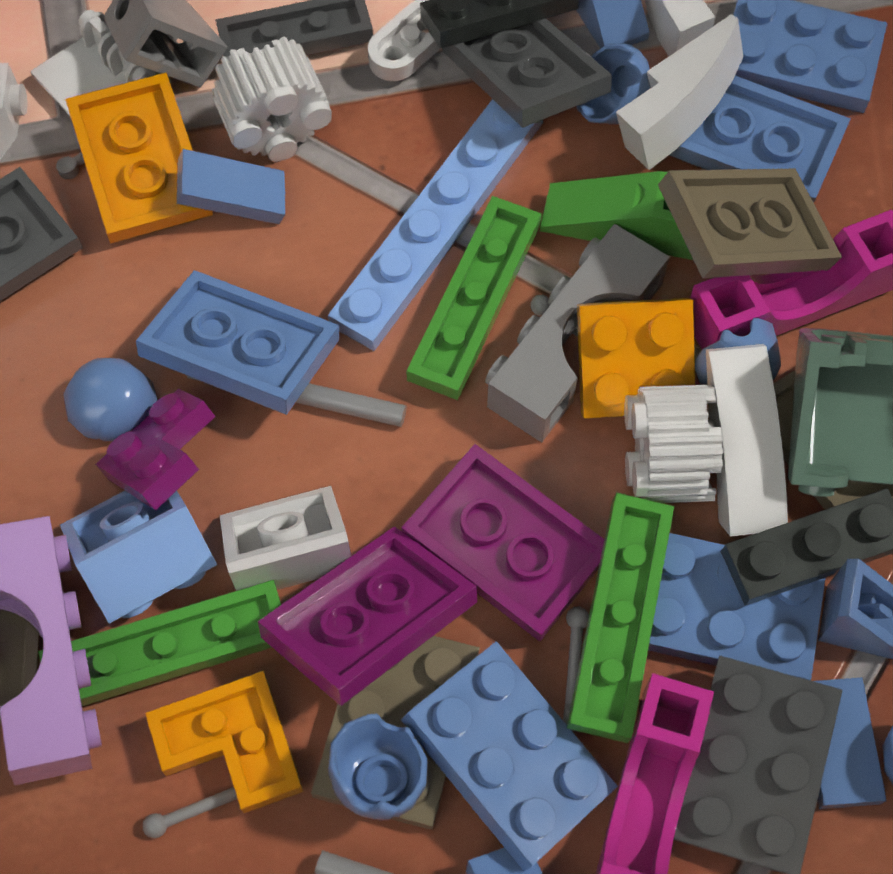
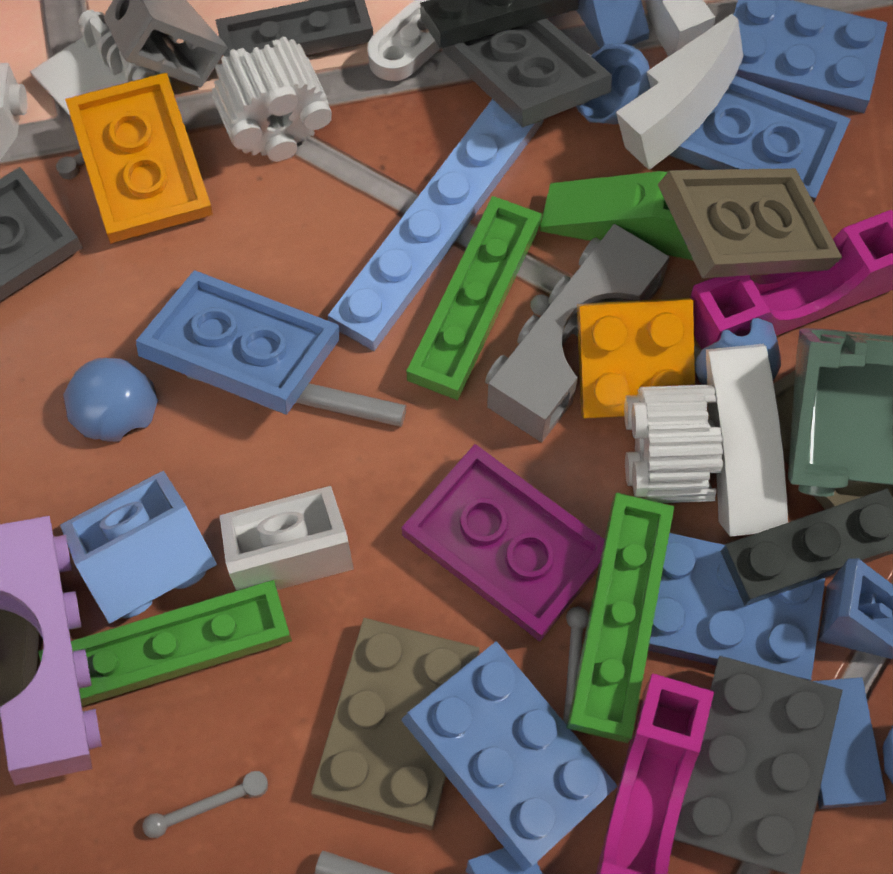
magenta plate [95,388,216,511] -> none
light orange plate [145,671,304,813] -> none
medium blue tile [177,149,285,224] -> none
magenta plate [258,526,477,706] -> none
medium blue hair [328,714,427,820] -> none

